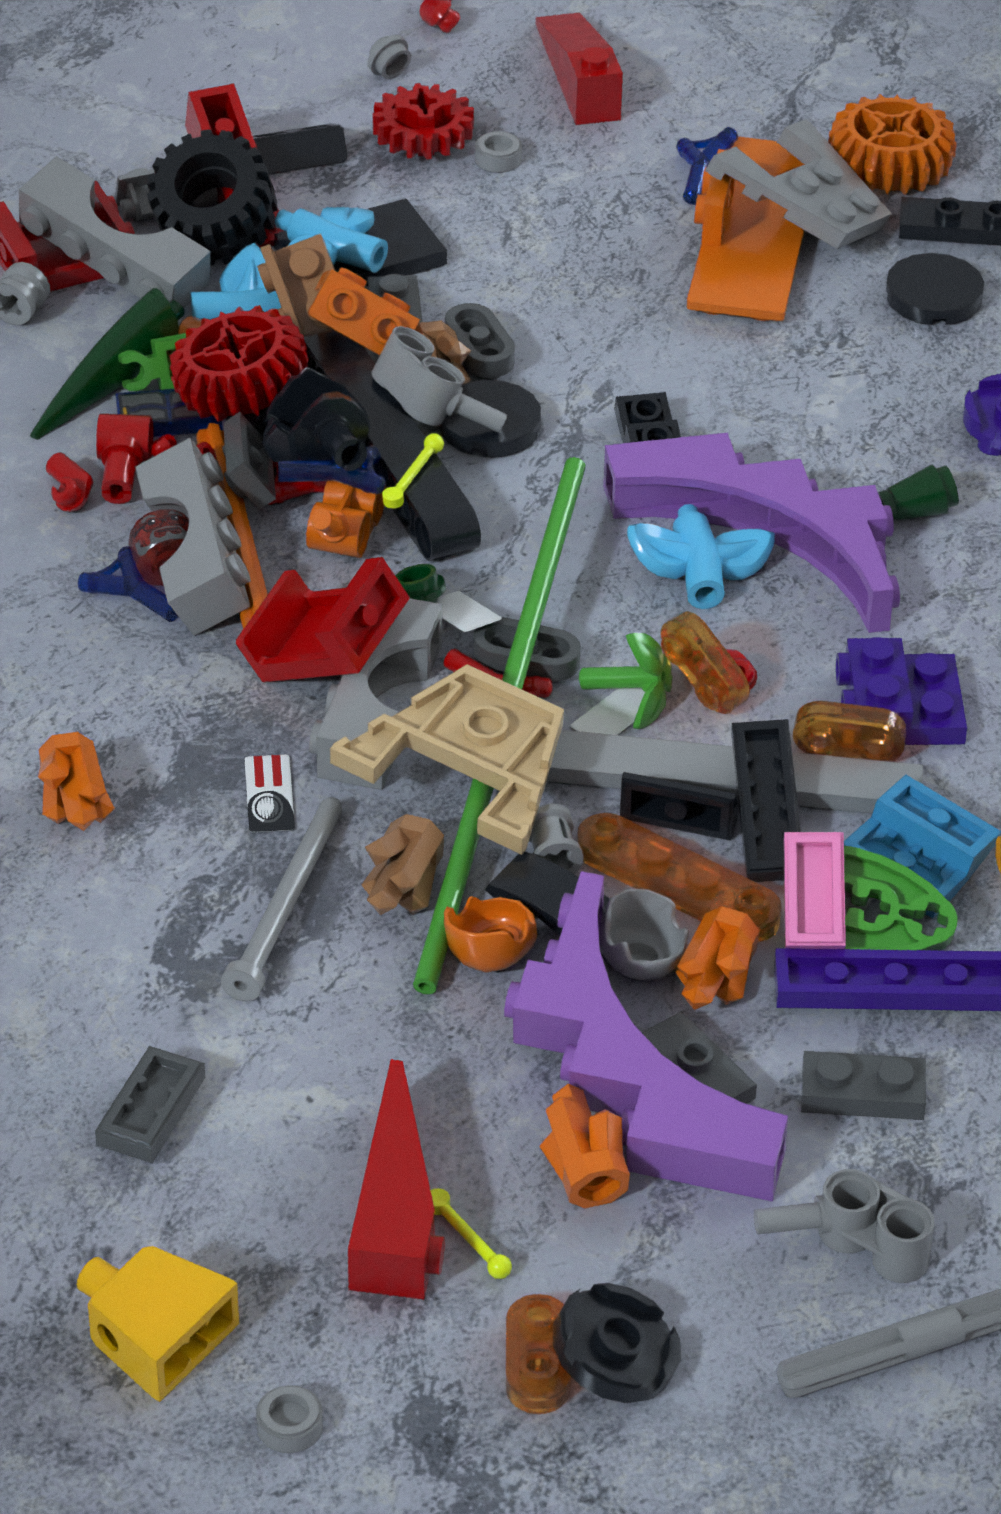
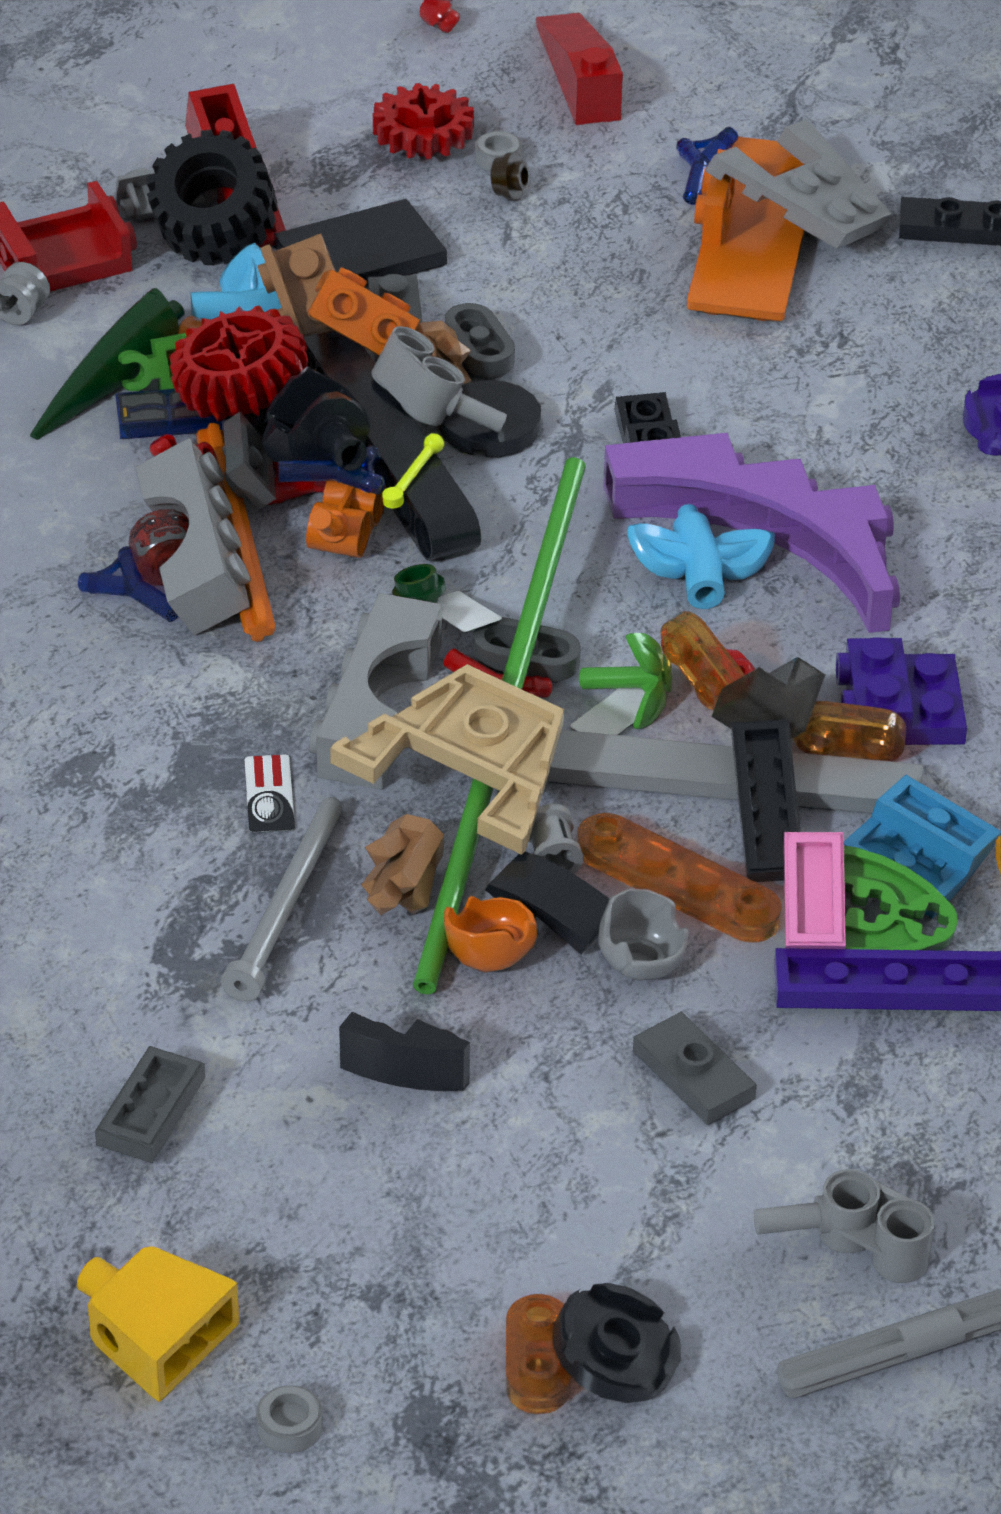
light grey arch [19,156,211,308] -> none
orange rock [38,732,115,831] -> none
red arm [46,452,94,512] -> none
red pin [96,413,154,504] -> none
red panel [236,557,410,682] -> none
black slope [253,123,348,174] -> none
medium azure plant [275,207,388,273] -> none
red slope [348,1059,445,1300] -> none
light grey plate [367,35,411,79] -> none
neon yellow hinge [431,1188,512,1279] -> none
medium lavender arch [504,871,788,1202] -> none
orange rock [539,1084,630,1208] -> none
black slope [620,772,739,841] -> none
orange rock [675,906,760,1010] -> none
dark grey plate [801,1051,926,1120] -> none
orange gear [828,94,957,195] -> none
dark green cone [878,464,959,520] -> none
black tile [886,253,984,325] -> none
none -> black slope [339,1012,470,1091]
none -> dark brown plate [491,152,530,200]
none -> clear smoke piece [711,657,826,739]

